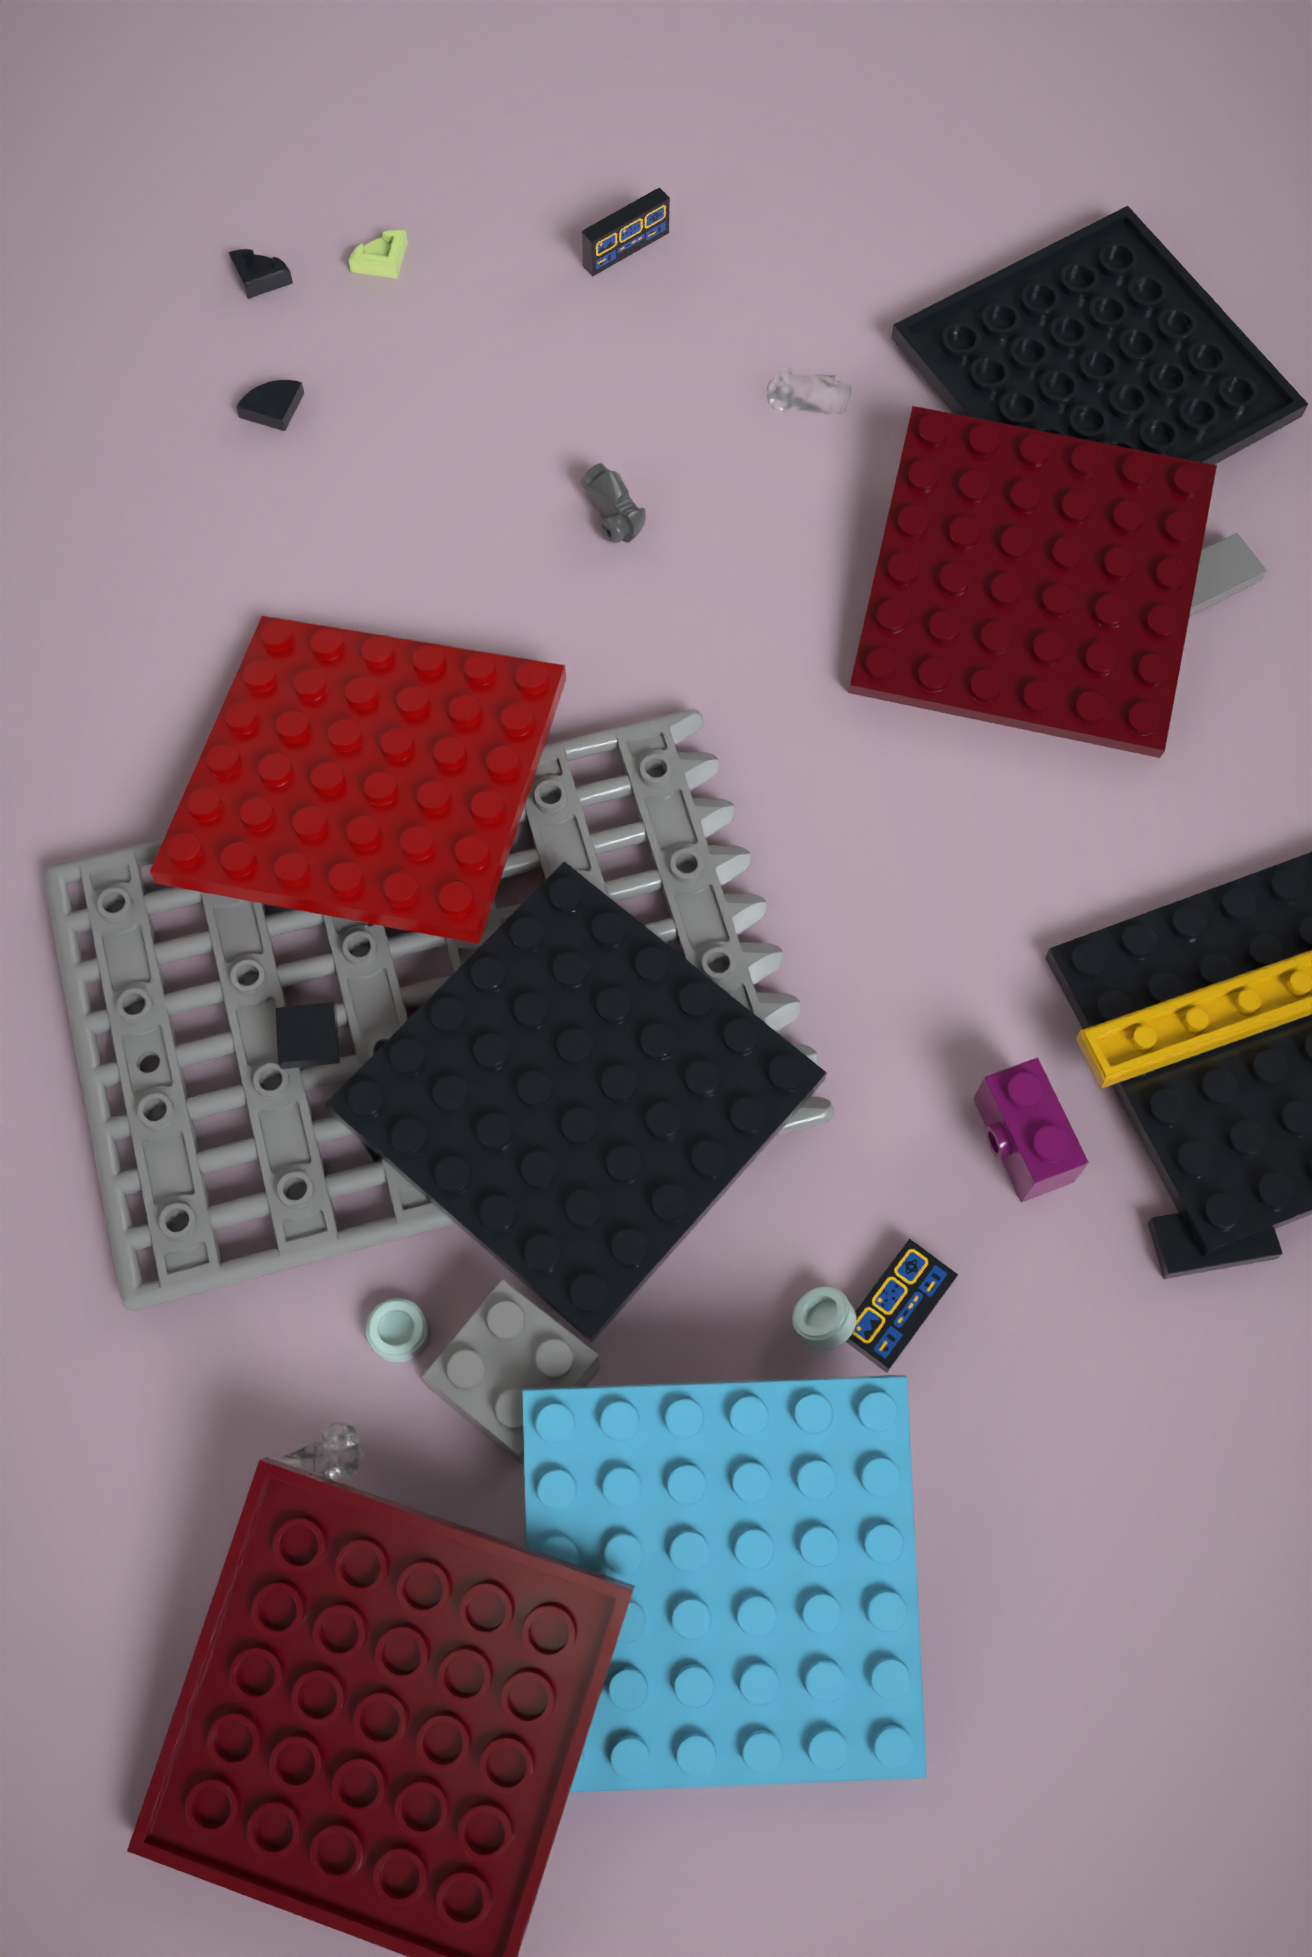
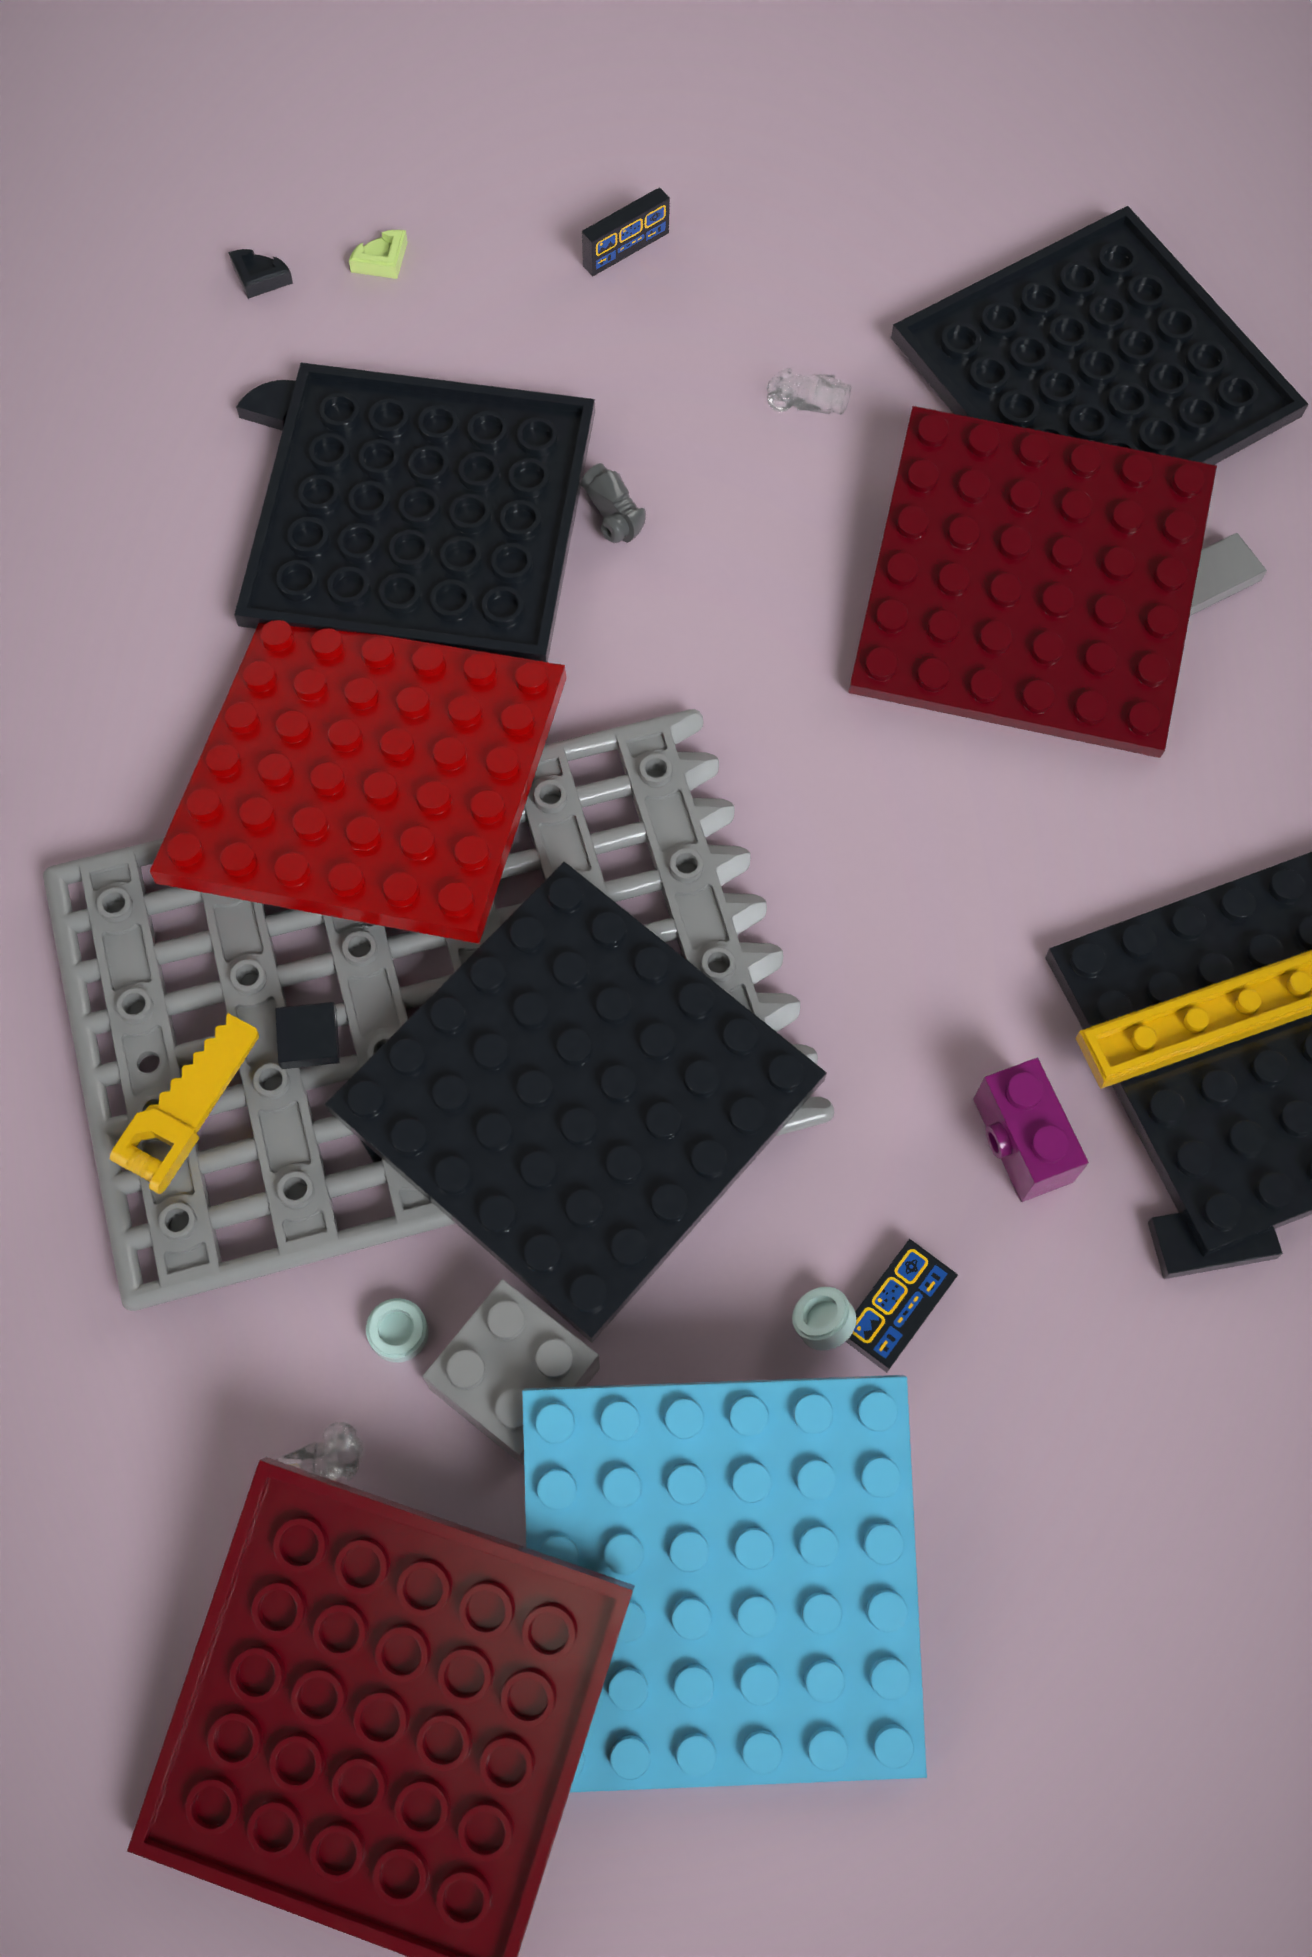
none -> yellow piece [110,1013,259,1194]
none -> black plate [234,363,595,662]

